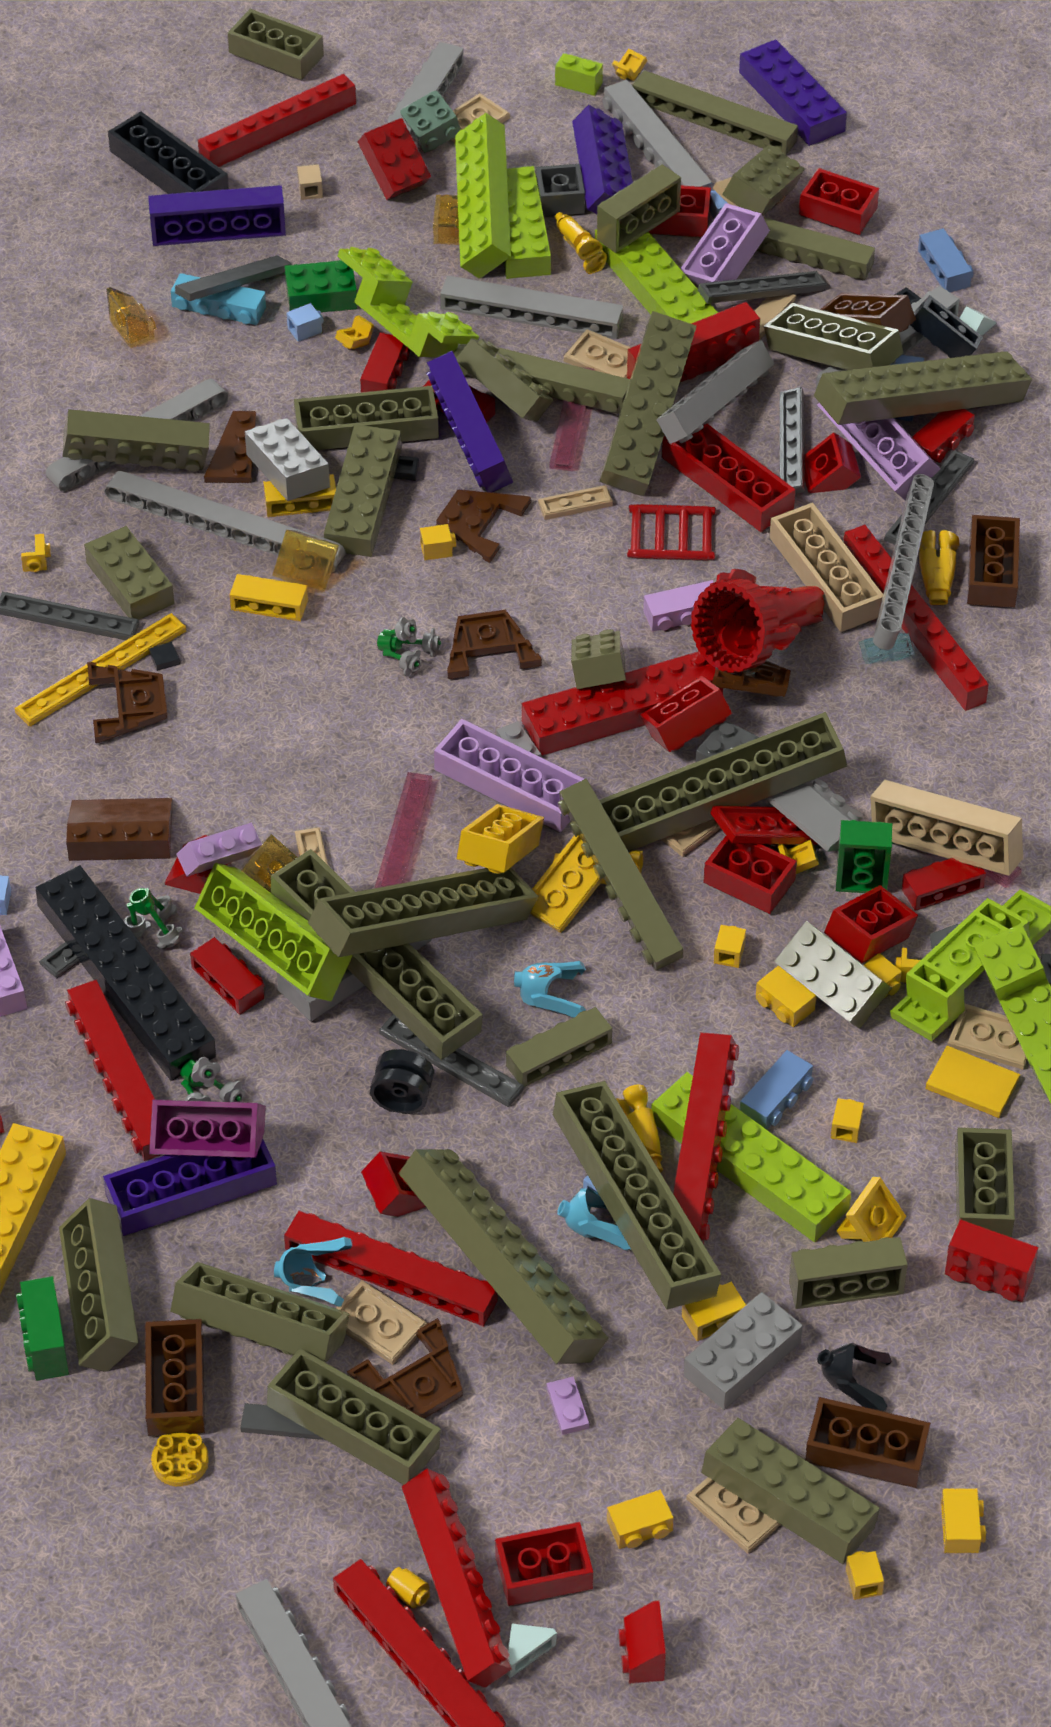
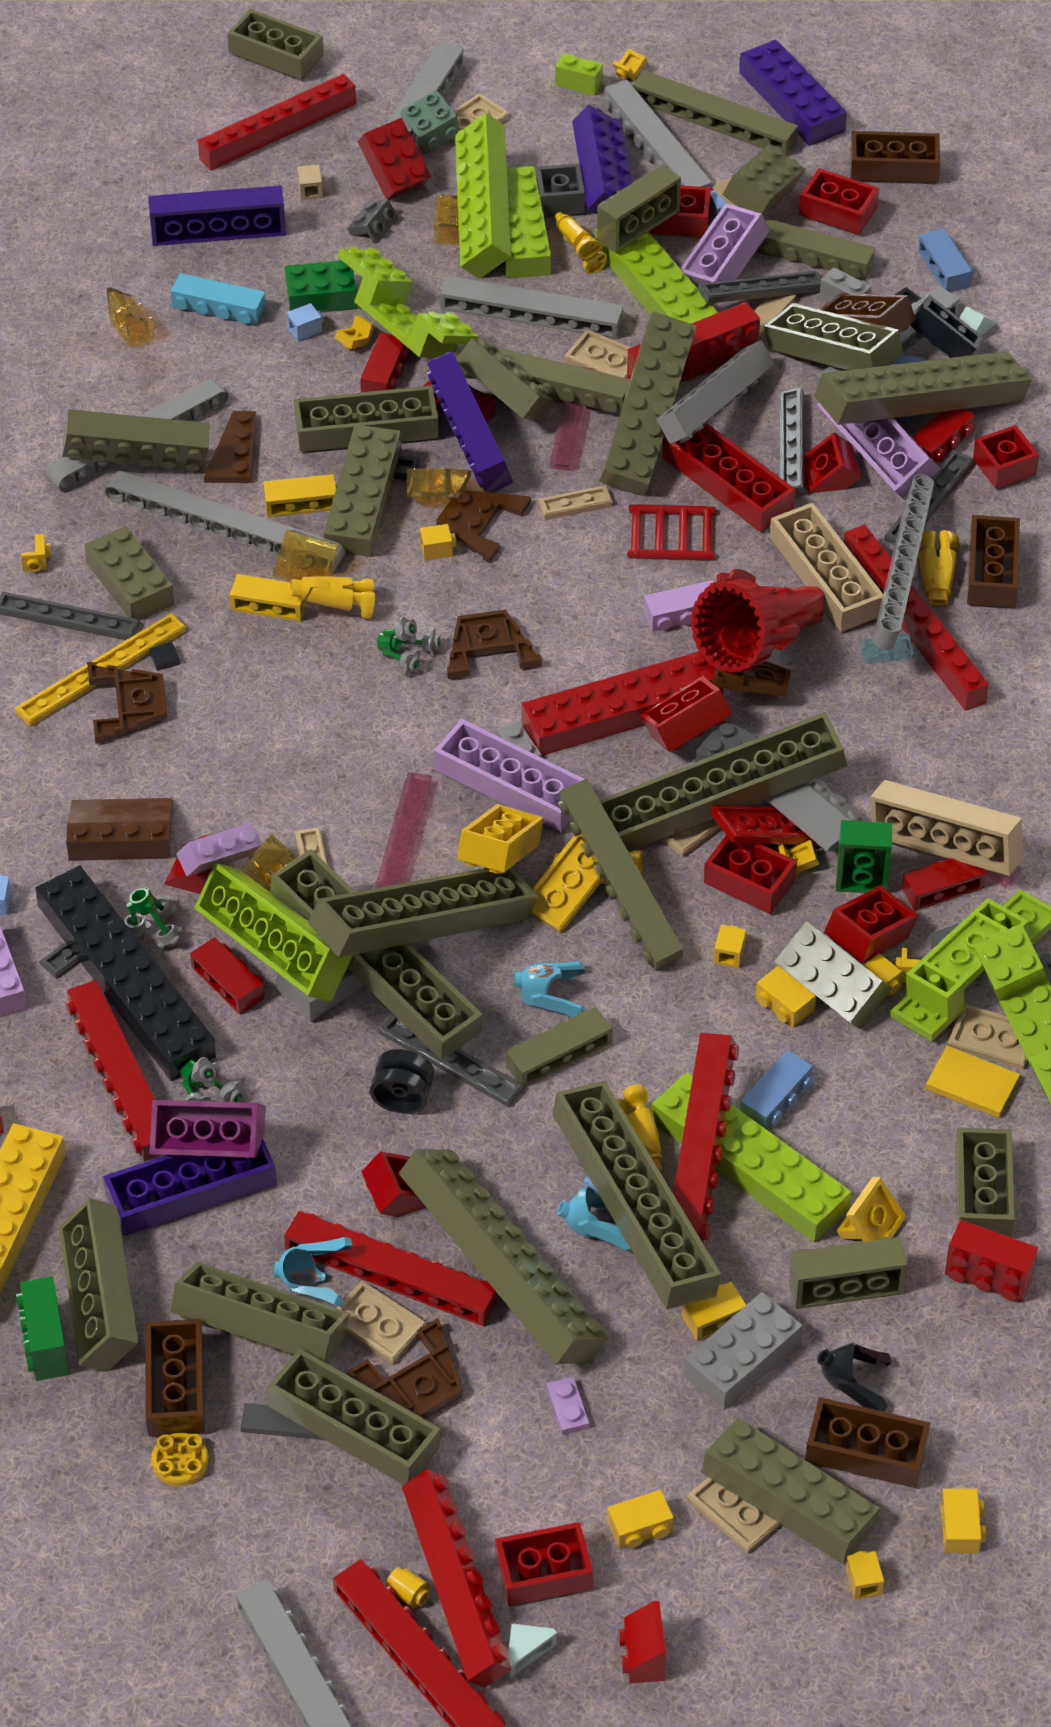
black brick [108,111,229,194] -> none
dark grey tile [175,255,292,301] -> none
light grey brick [245,418,330,501] -> none
olive brick [571,629,626,689] -> none
yellow brick [831,1098,864,1143] -> none
none -> yellow piece [290,576,375,620]
none -> dark grey bracket [347,199,398,243]
none -> clear yellow slope [407,468,471,503]
none -> light grey brick [819,267,871,303]
none -> reddish brown brick [850,131,940,183]
none -> red brick [973,425,1039,489]

